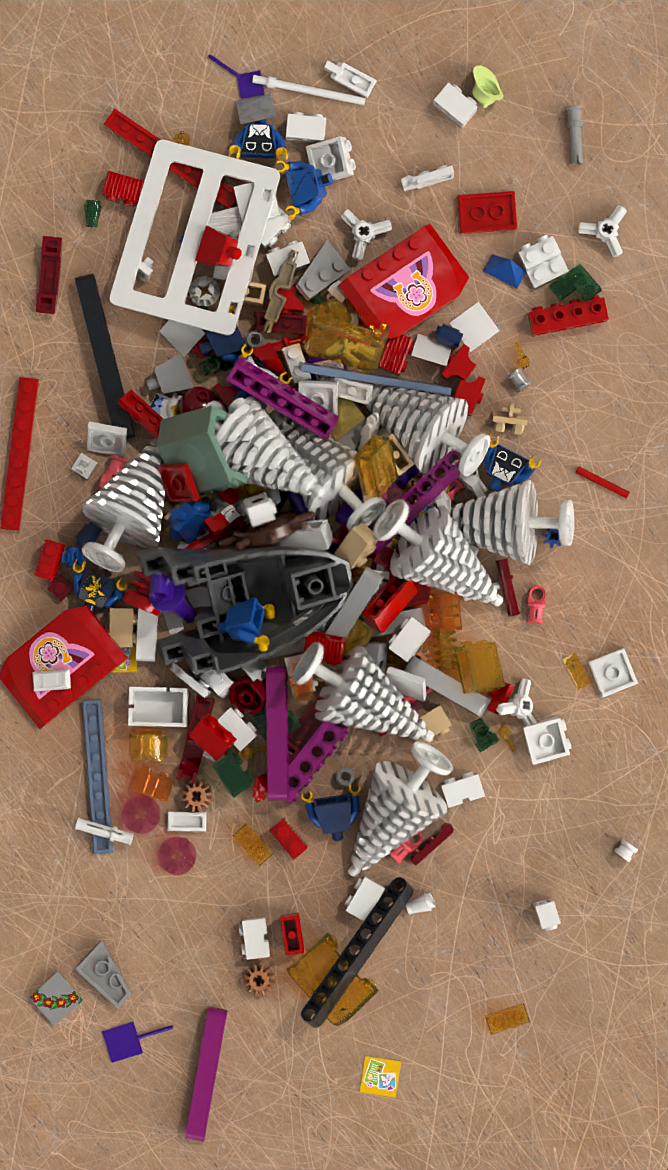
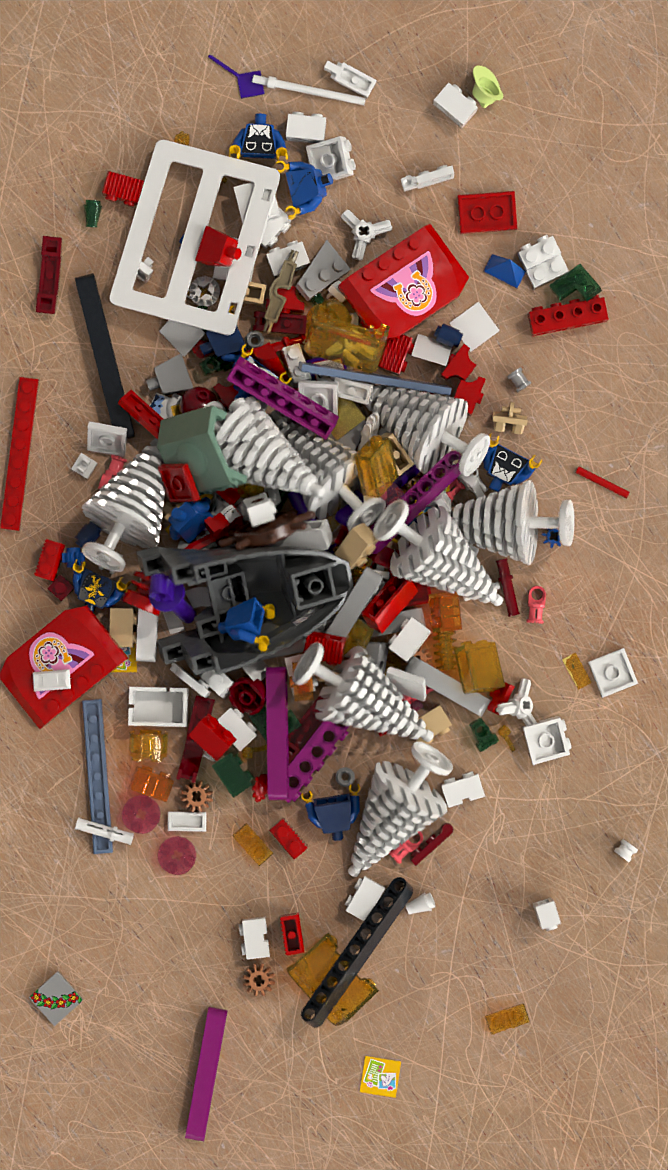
light grey wing [75,941,131,1008] -> none
dark purple piece [102,1022,173,1063] -> none
red plate [104,108,237,209] -> none
white brick [208,206,243,237] -> none
flat silver sticker [236,93,276,124] -> none
clear yellow hand [515,342,529,369] -> none
light grey pin [565,105,583,165] -> none
white bush [578,205,627,257] -> none

